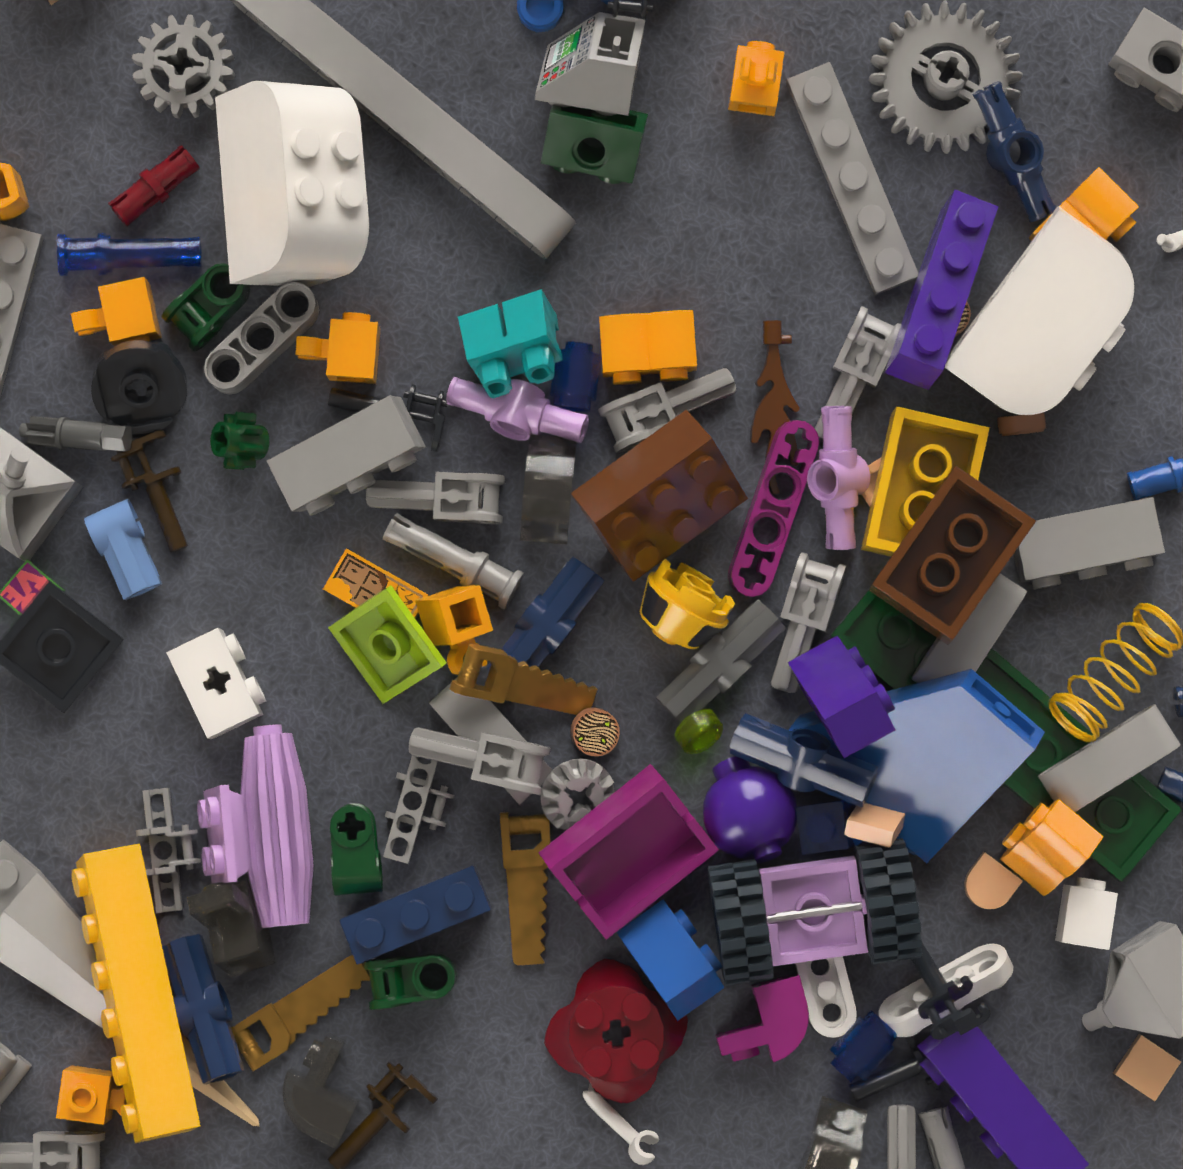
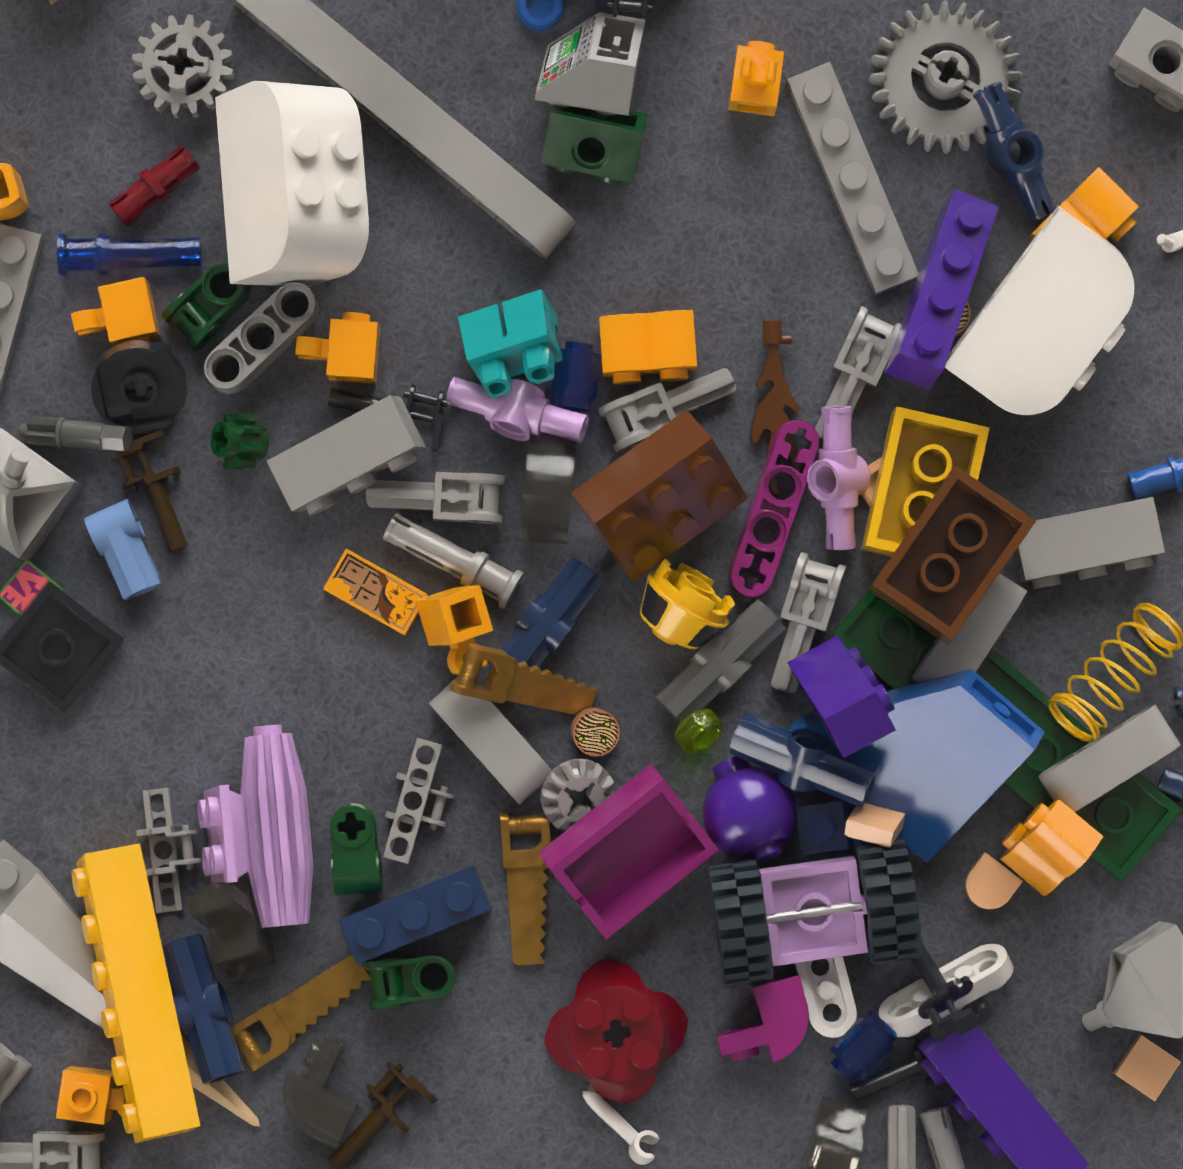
white brick [166,628,266,739] -> none
lime slope [328,586,447,704] -> none
light grey connector [409,727,551,795] -> none
blue brick [616,900,725,1021] -> none
nougat tile [997,412,1046,436] -> none
white brick [1055,877,1118,950] -> none

